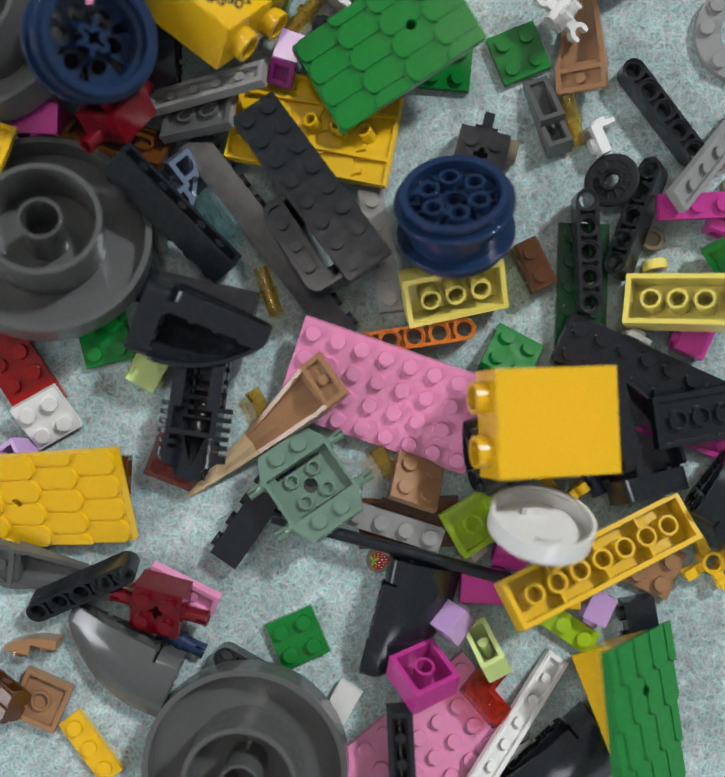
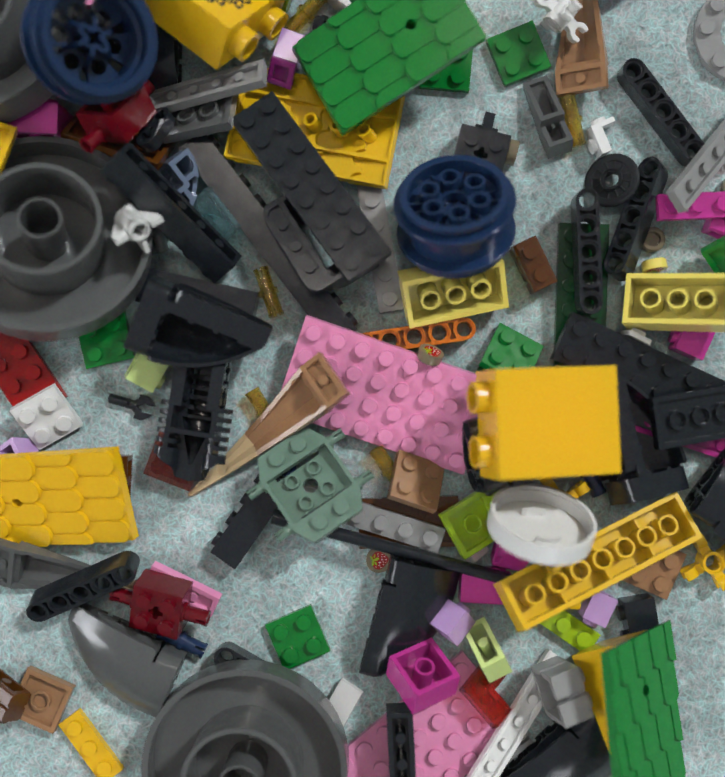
medium nougat slope [3,633,64,657] -> none
none -> black bar [108,394,156,420]
none -> white brick [111,204,164,254]
none -> black beam [136,107,175,153]
none -> dark tan tile [417,344,444,366]
none -> light grey piece [530,656,594,728]

